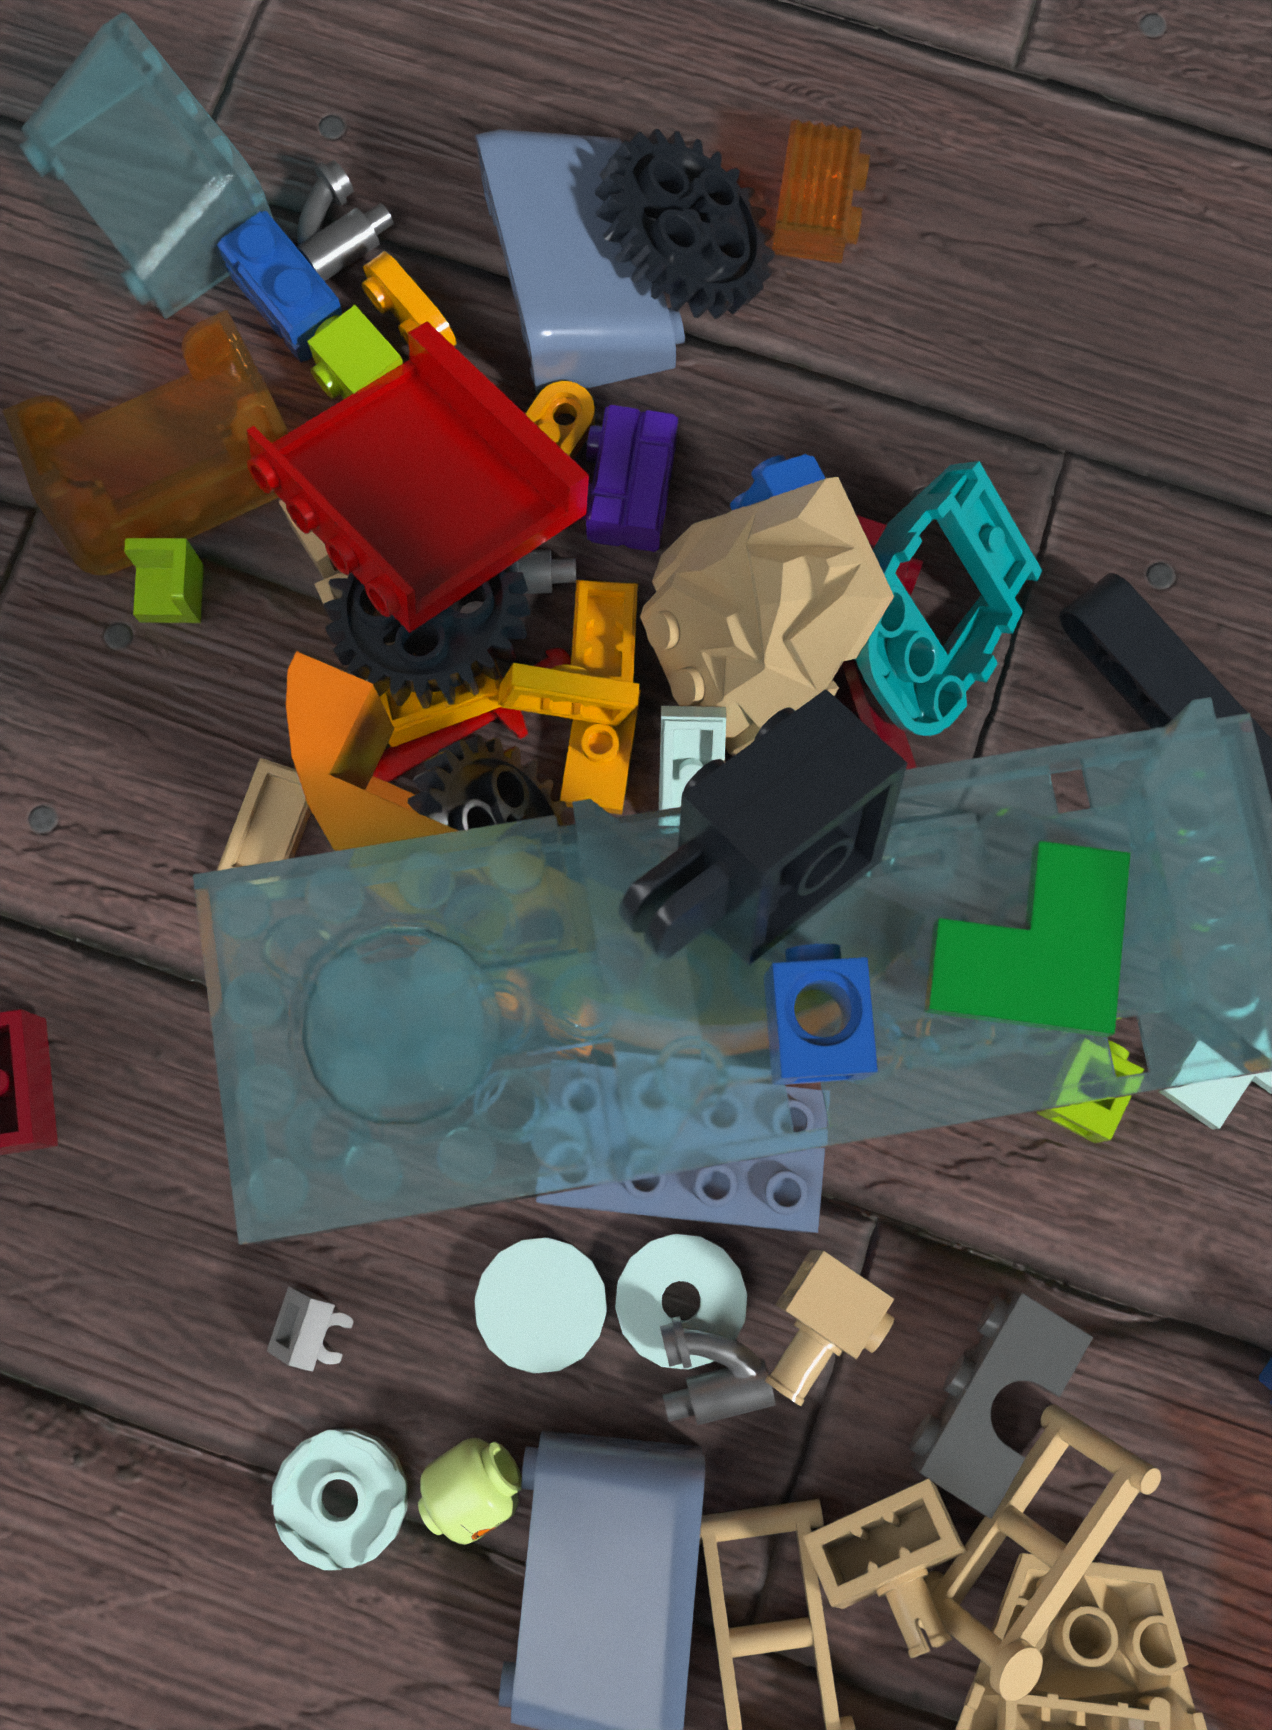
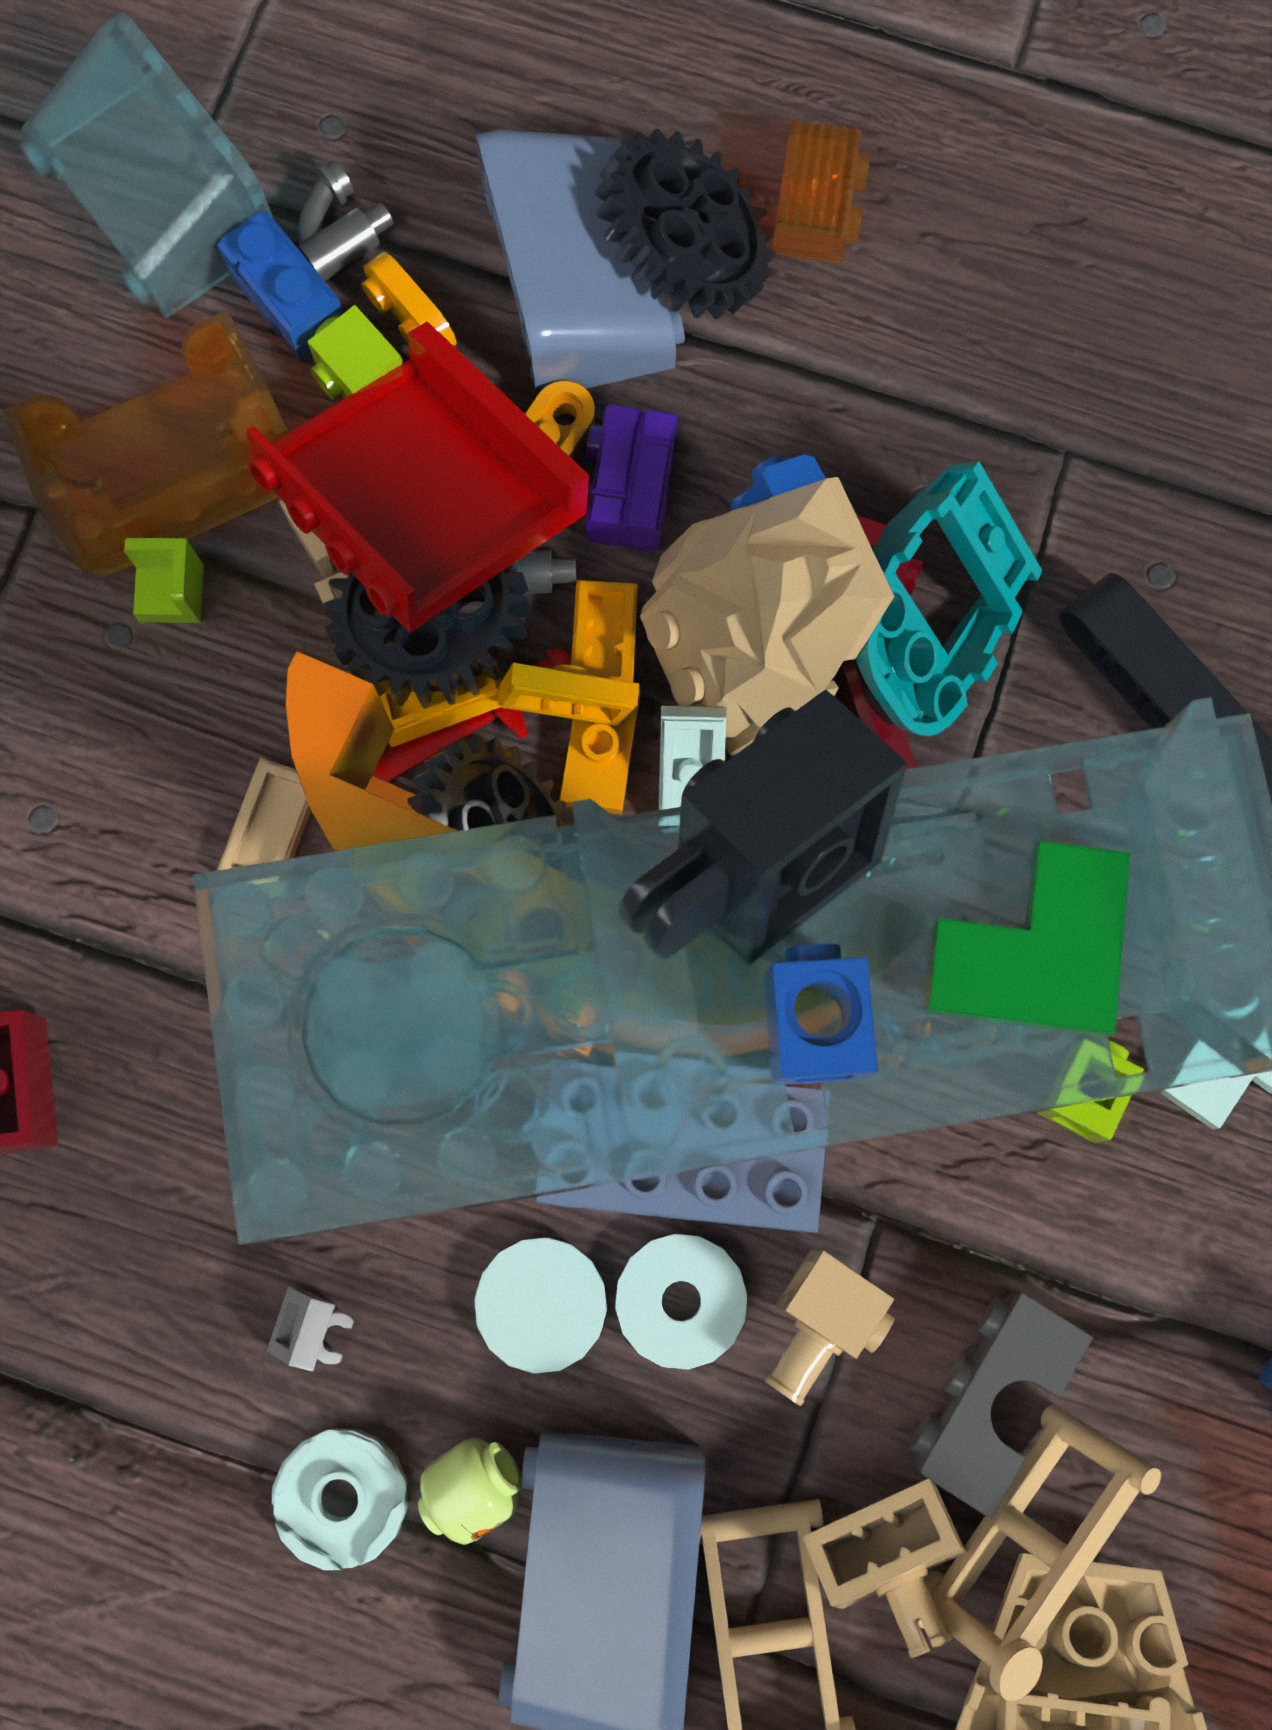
flat silver plant [660,1316,776,1425] -> none

